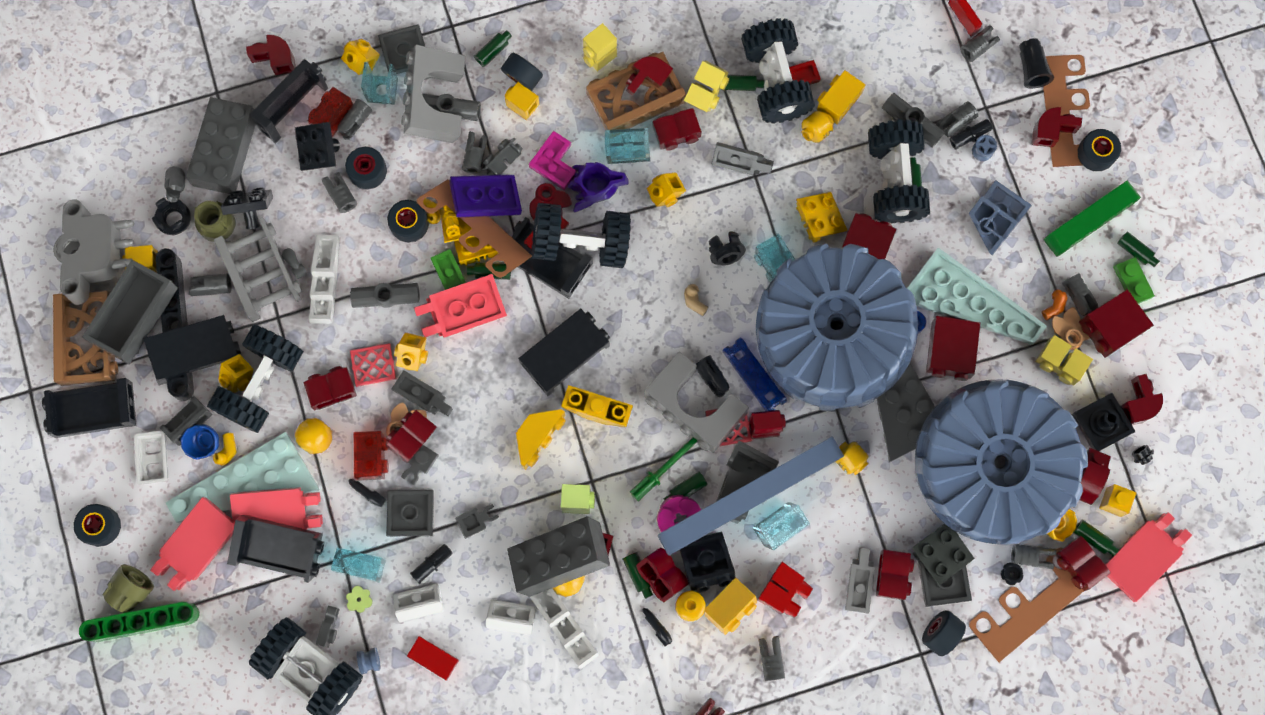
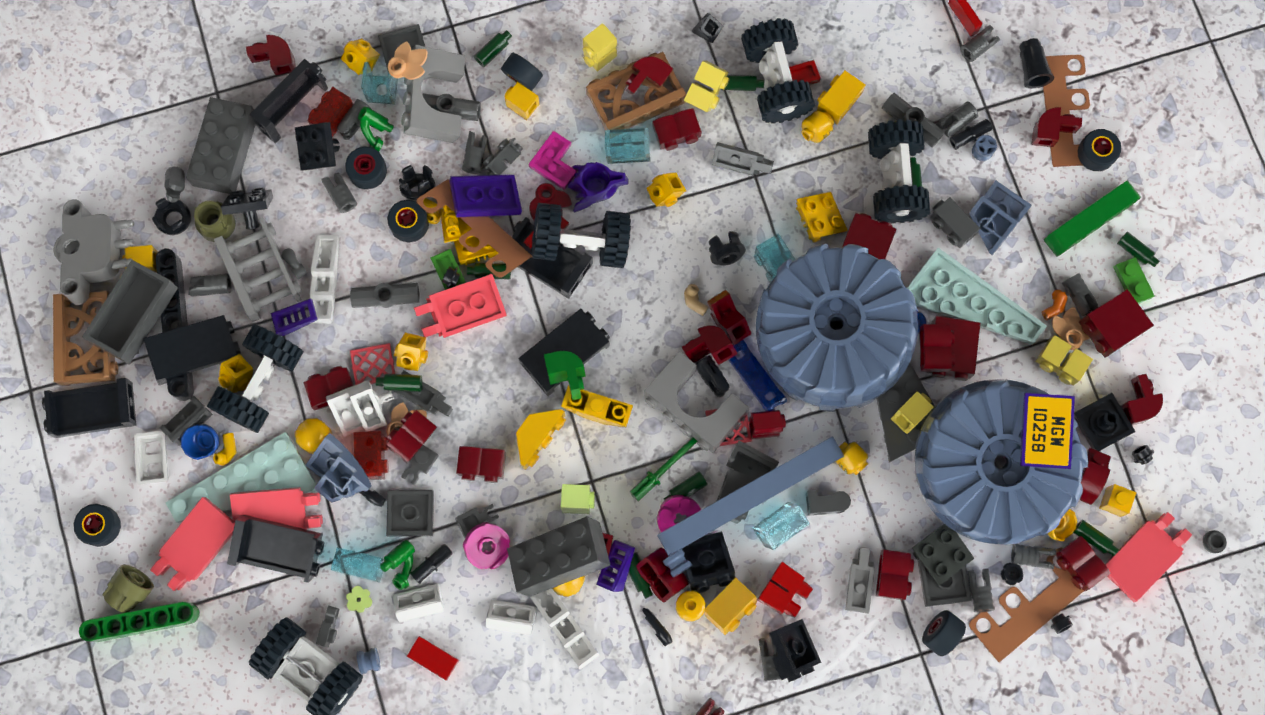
none -> dark purple slope [271,298,318,336]
none -> sand blue slope [305,433,372,503]
none -> white plate [326,380,394,437]
none -> green plant [358,106,394,151]
none -> dark green cylinder [376,374,423,392]
none -> green plant [380,540,415,590]
none -> light nougat plate [388,42,428,80]
none -> black piece [399,165,436,200]
none -> black plate [442,266,460,288]
none -> dark red brick [456,446,506,483]
none -> dark pink plate [463,522,510,570]
none -> green brick [544,351,586,400]
none -> dark purple slope [596,540,635,592]
none -> sand blue wheel [663,549,692,577]
none -> dark red brick [682,325,738,365]
none -> black slope [692,13,724,43]
none -> dark red brick [707,290,752,346]
none -> black plate [769,619,822,682]
none -> dark grey leg [806,490,851,516]
none -> light yellow piece [891,391,934,434]
none -> dark red brick [919,324,956,372]
none -> dark grey brick [930,197,980,248]
none -> dark grey hinge [968,569,995,613]
none -> yellow tile [1020,393,1075,469]
none -> black plate [1051,613,1073,634]
none -> dark grey plate [1203,530,1227,554]

